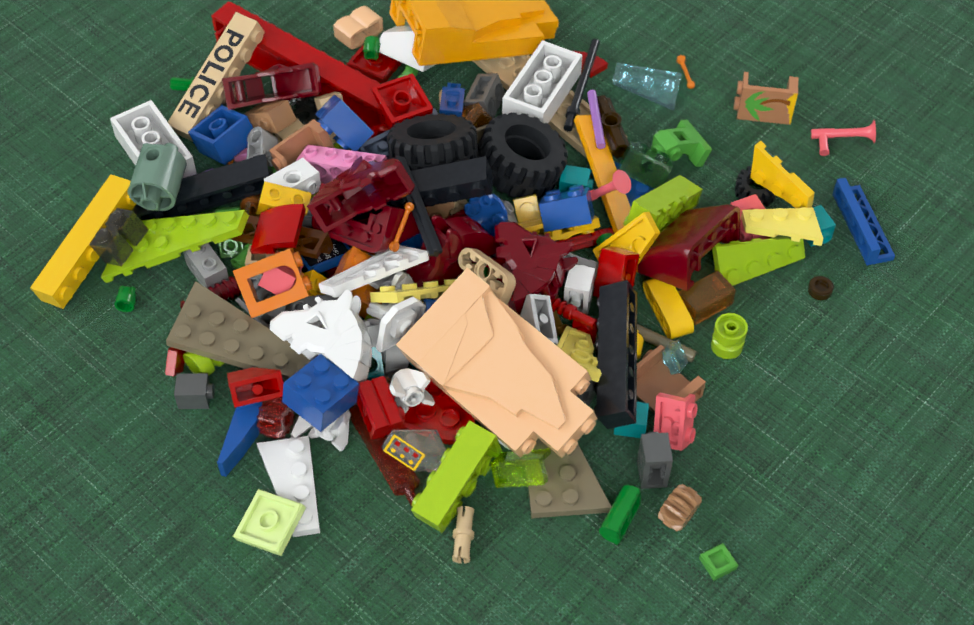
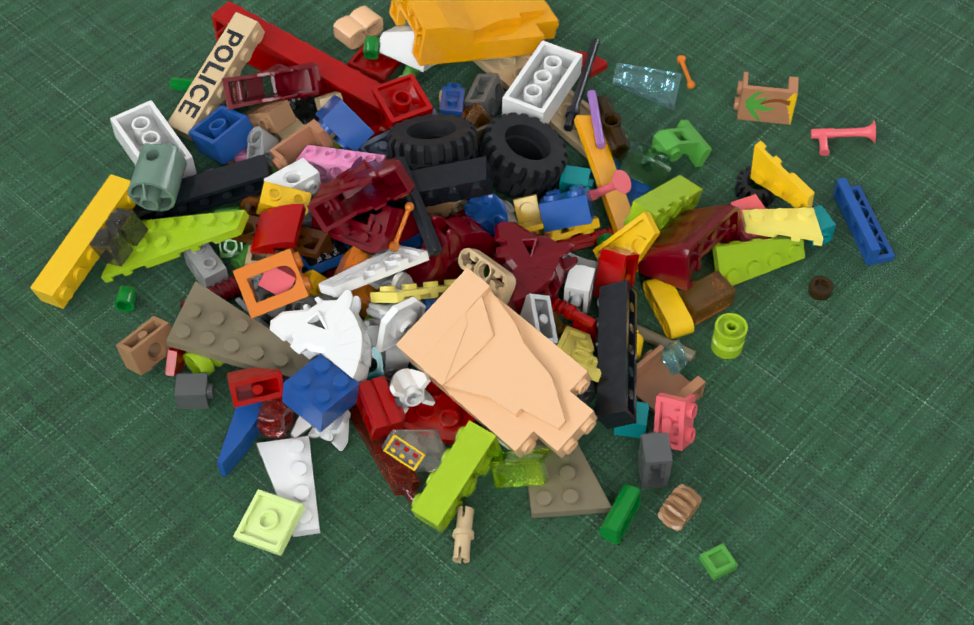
none -> medium nougat brick [116,316,172,376]

